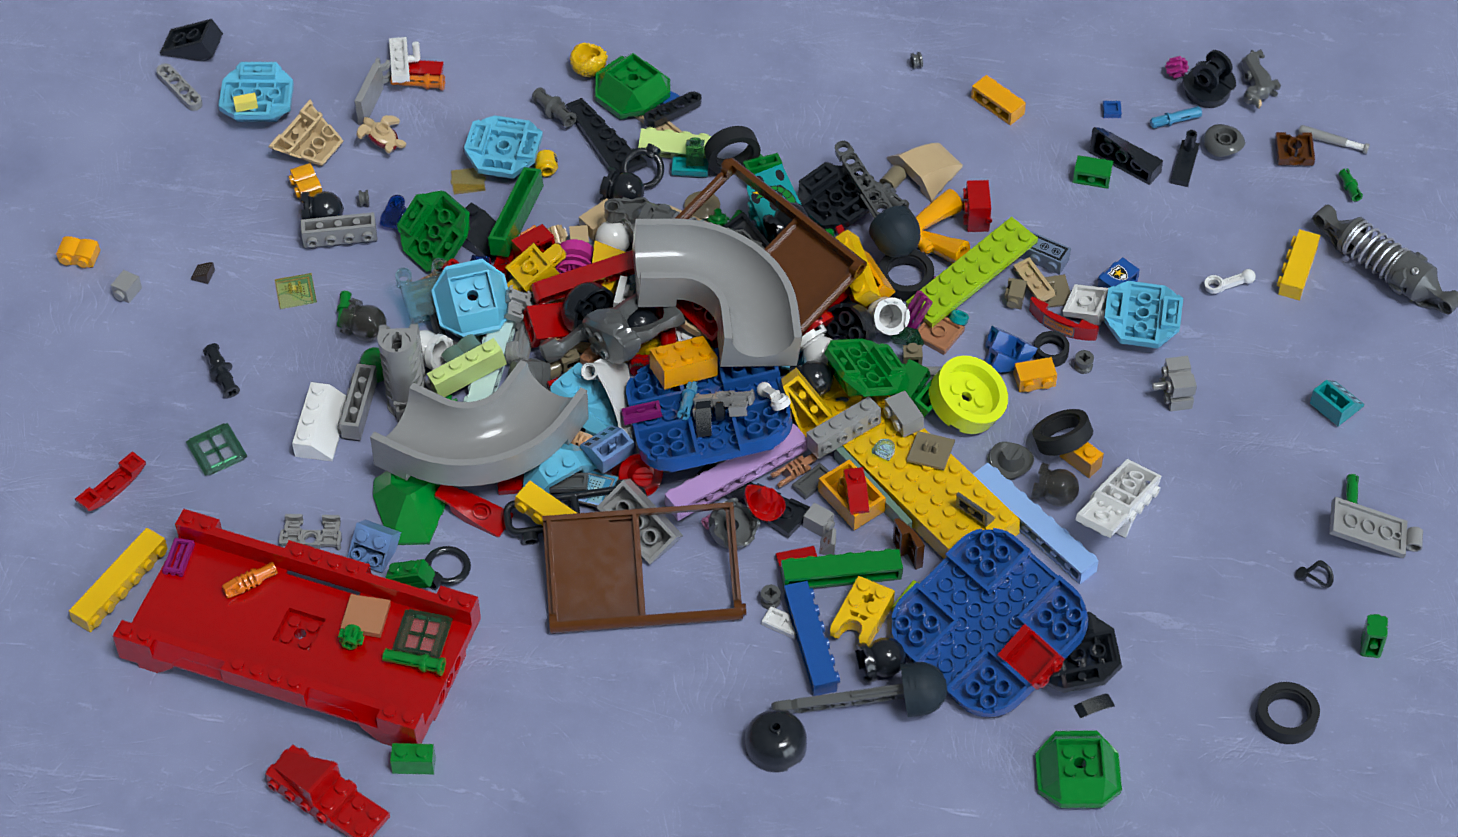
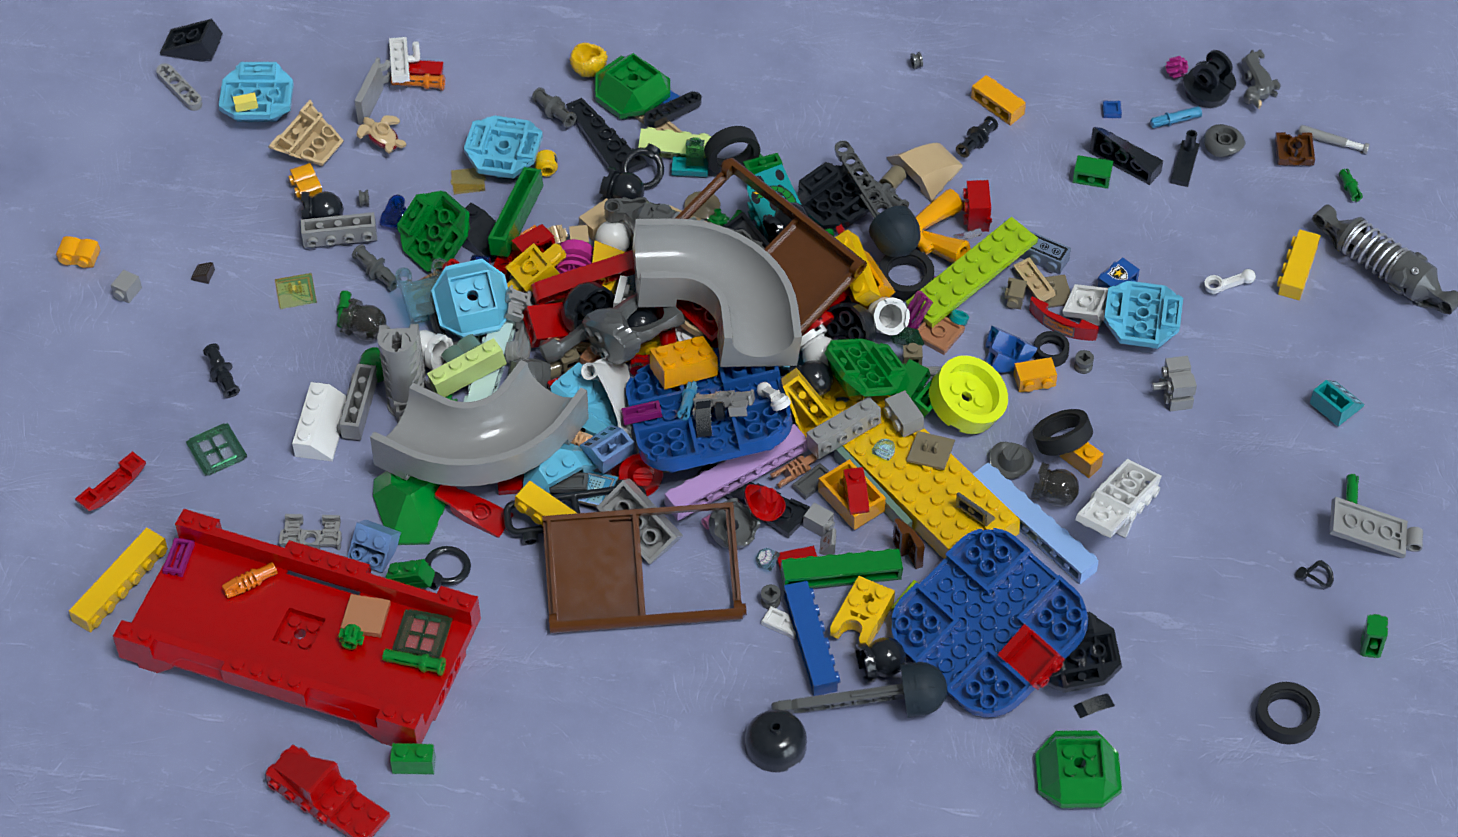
none -> dark grey piece [352,244,401,291]
none -> tile [756,548,780,571]
none -> clear tile [953,228,982,240]
none -> black piece [956,116,998,158]

